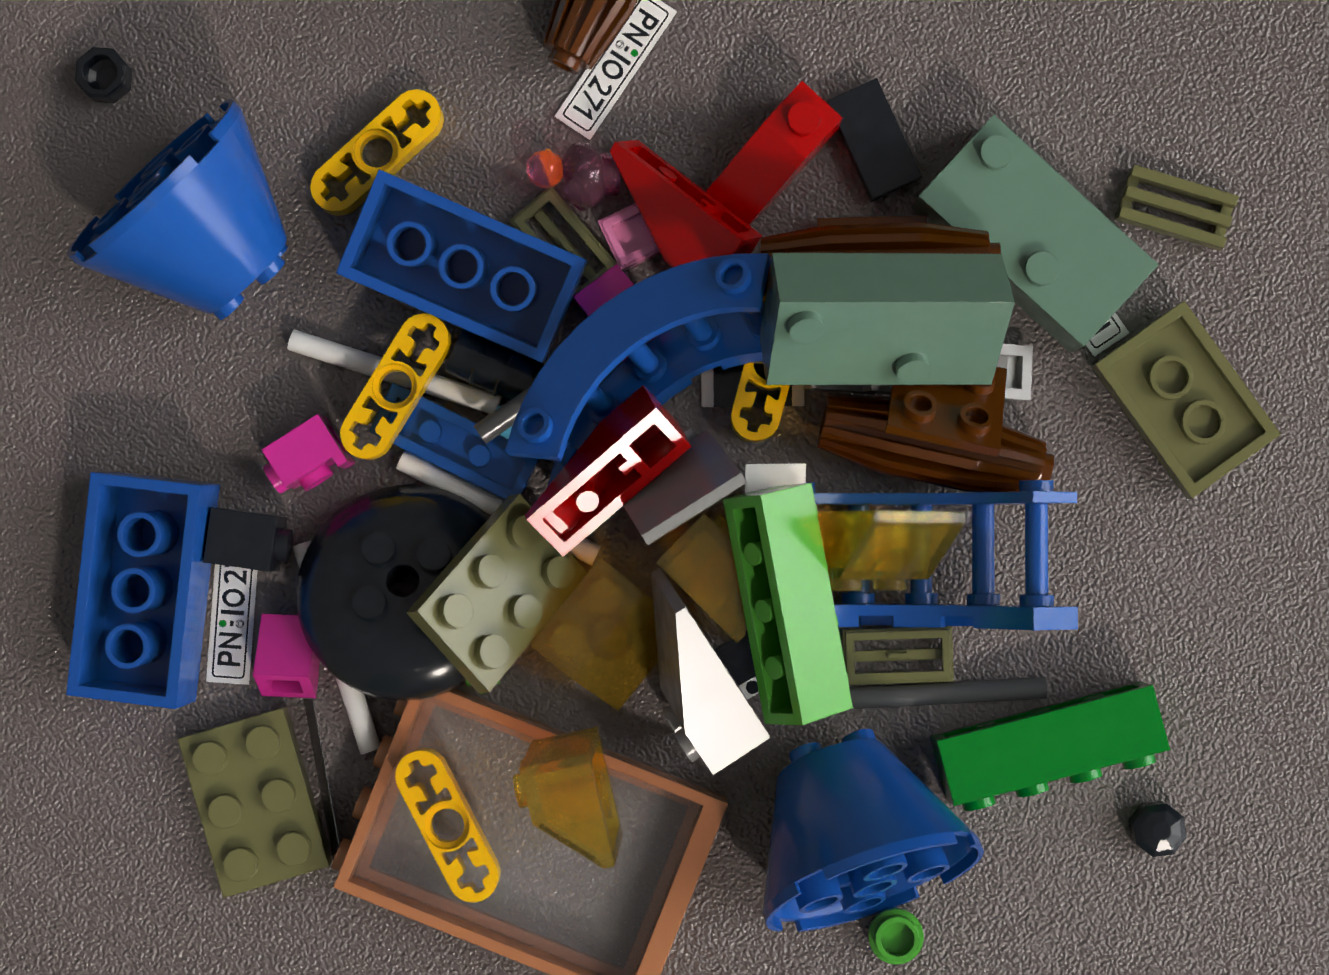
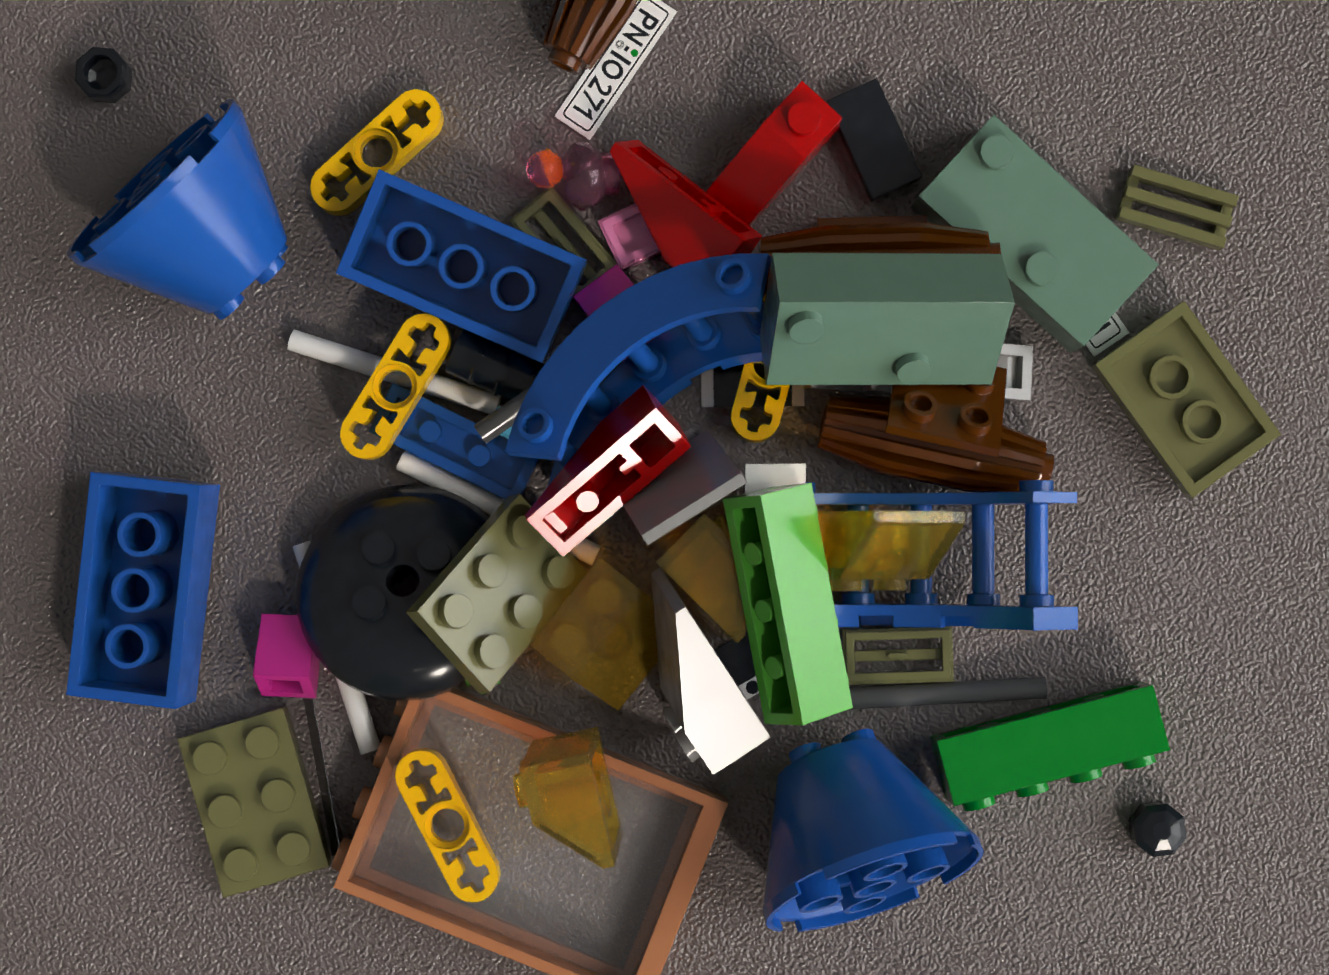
black brick [203,507,293,572] -> none
white sticker [206,564,258,685] -> none
dark pink brick [261,414,356,494] -> none
bright green plate [868,908,924,964] -> none

